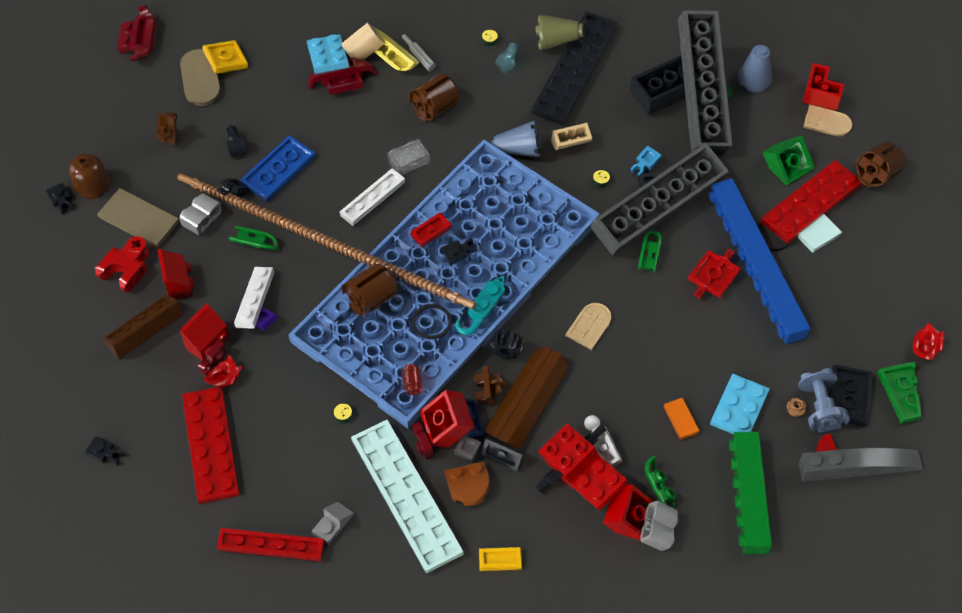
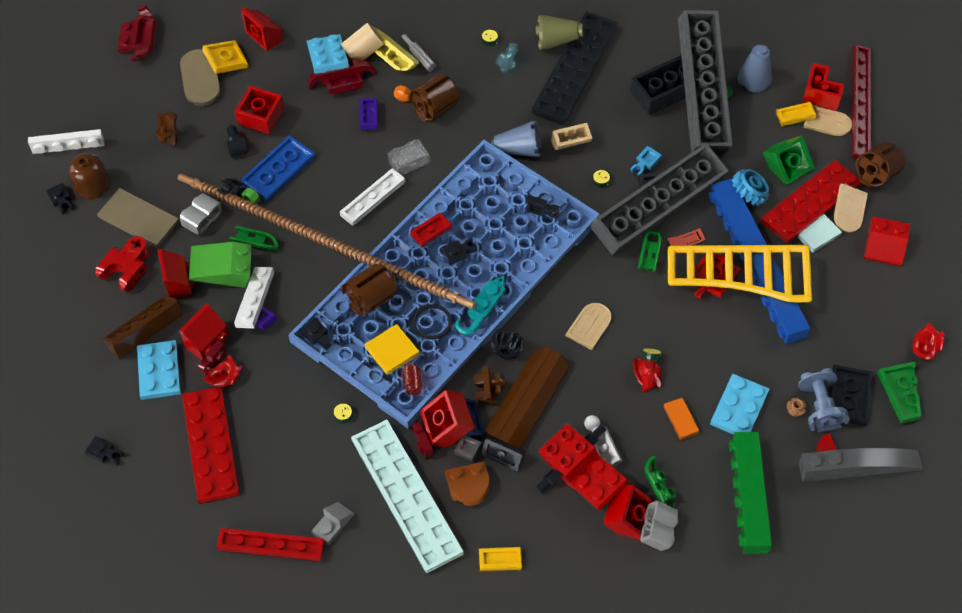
none -> white plate [28,129,105,154]
none -> medium azure plate [137,340,181,400]
none -> bright green slope [189,242,251,288]
none -> red brick [234,86,285,135]
none -> red slope [241,8,283,51]
none -> bright green tile [242,188,260,204]
none -> black plate [300,318,332,351]
none -> dark purple plate [360,98,378,130]
none -> yellow tile [364,324,420,375]
none -> orange tile [394,85,411,102]
none -> black plate [527,195,560,219]
none -> red hat [633,358,662,392]
none -> clear green tile [641,348,662,361]
none -> clear red sticker [668,228,705,246]
none -> yellow bar [668,245,812,302]
none -> dark azure gear [732,169,769,206]
none -> yellow tile [776,102,816,127]
none -> tan window [834,183,868,233]
none -> dark red tile [851,44,871,159]
none -> red slope [864,216,910,266]

